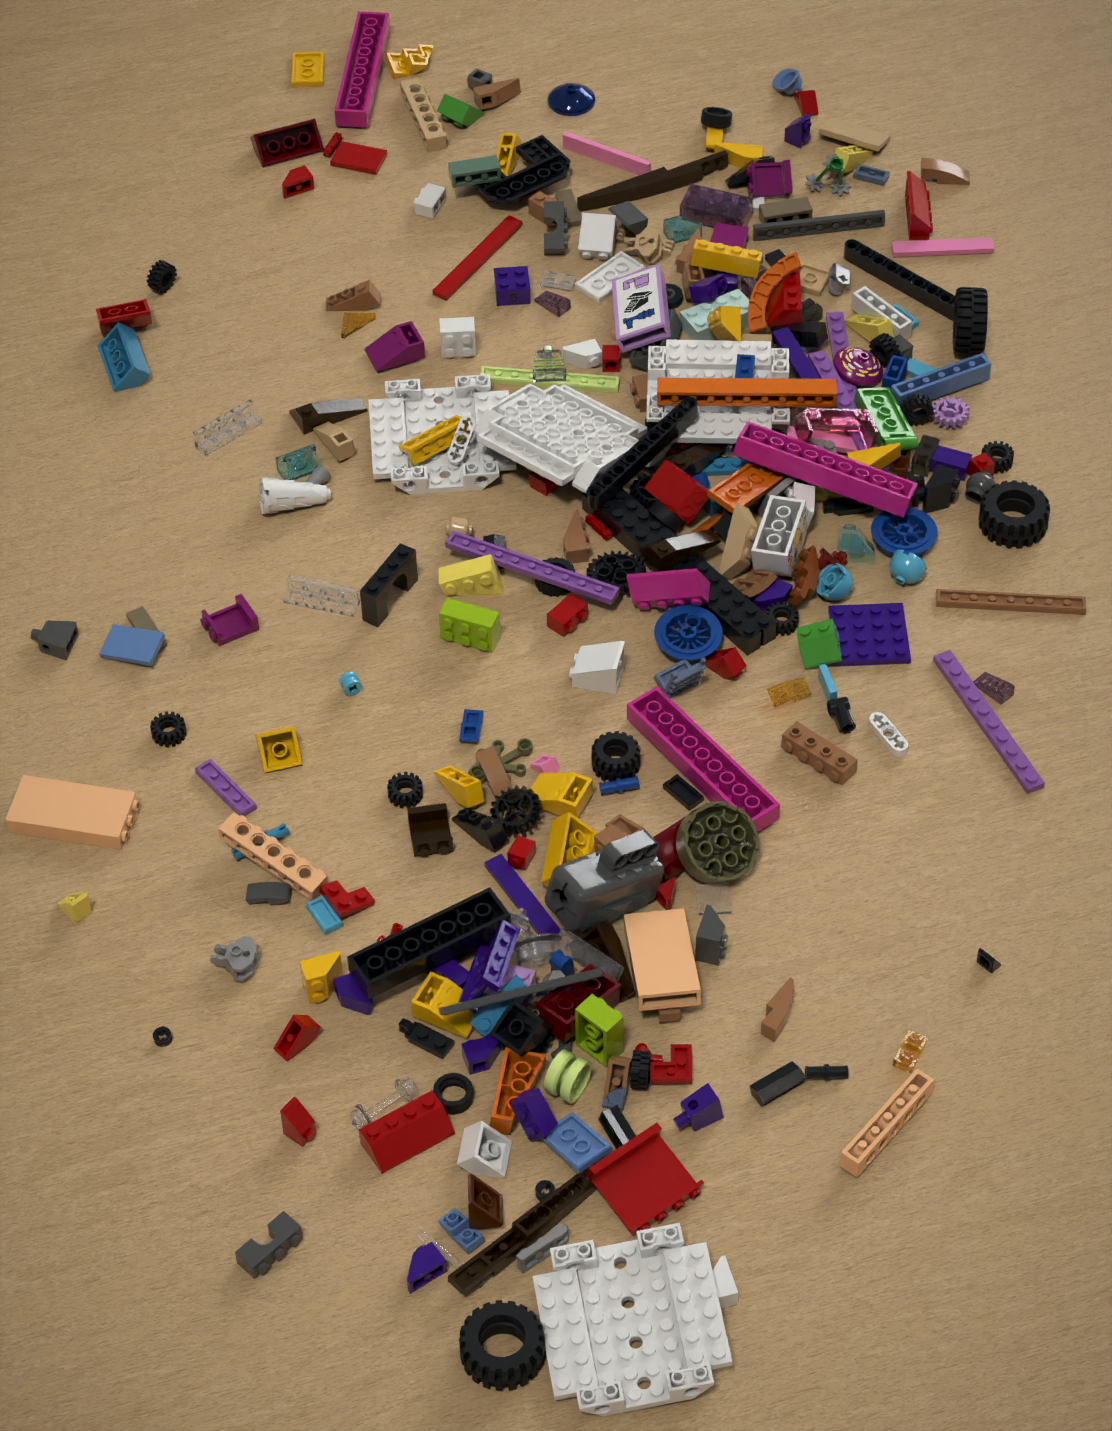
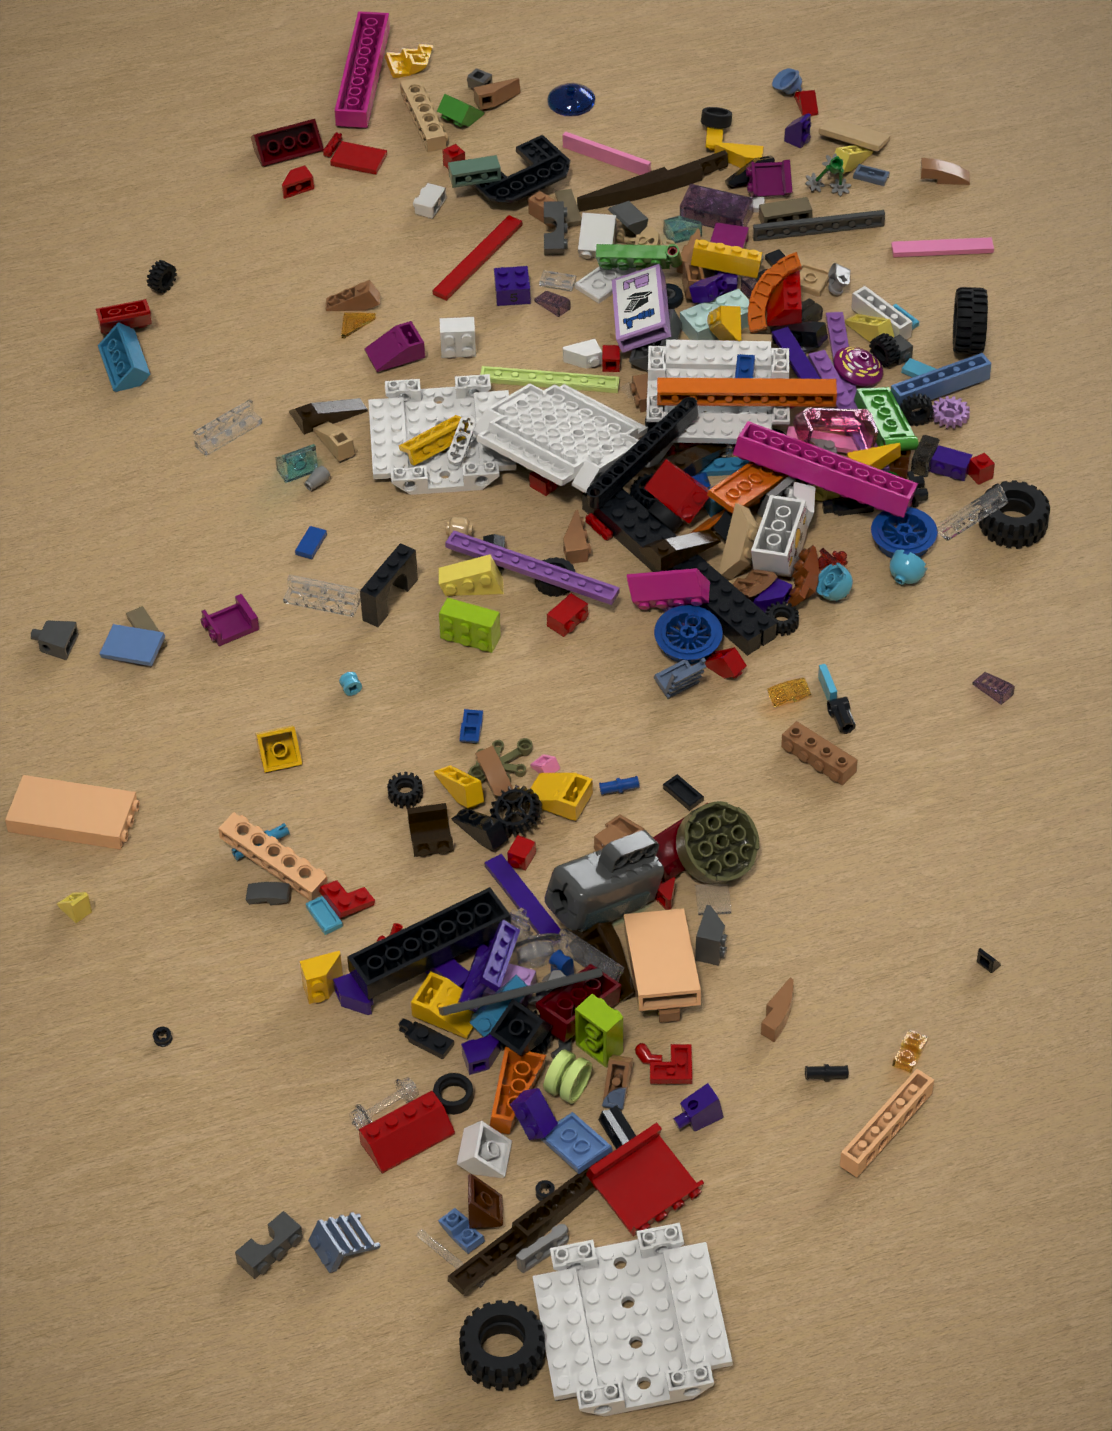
black tyre [150,711,186,748] -> none
medium lavender tile [195,759,257,817] -> none
light grey hinge [210,936,259,982] -> none
white cone [259,477,331,514] -> none
red slope [273,1015,321,1061] -> none
red slope [280,1097,317,1147] -> none
yellow tile [291,52,324,87] -> none
dark purple slope [407,1241,447,1294] -> none
yellow slope [497,132,522,176] -> none
clear torso [533,346,566,382] -> none
yellow slope [541,812,597,887] -> none
white slope [569,641,625,694] -> none
black gear [586,551,646,596] -> none
black tyre [591,731,640,781] -> none
dark pink brick [627,686,780,832] -> none
black tyre [630,1050,650,1089] -> none
white slope [713,1255,738,1308] -> none
black piece [749,1061,807,1107] -> none
bright green slope [796,619,842,670] -> none
dark purple plate [828,603,911,667] -> none
clear light blue slope [837,524,876,555] -> none
black beam [844,239,955,321] -> none
white beam [869,712,908,757] -> none
blue brick [881,355,908,389] -> none
red slope [905,171,933,240] -> none
black slope [922,464,960,513] -> none
medium lavender plate [933,650,1045,794] -> none
medium nougat tile [936,589,1086,615] -> none
dark grey piece [965,472,996,505] -> none
black tyre [981,441,1014,474] -> none
none -> blue tile [295,526,327,559]
none -> sand blue plate [308,1212,381,1273]
none -> red brick [442,144,465,169]
none -> bright green hinge [596,244,682,270]
none -> clear fence [936,485,1008,541]

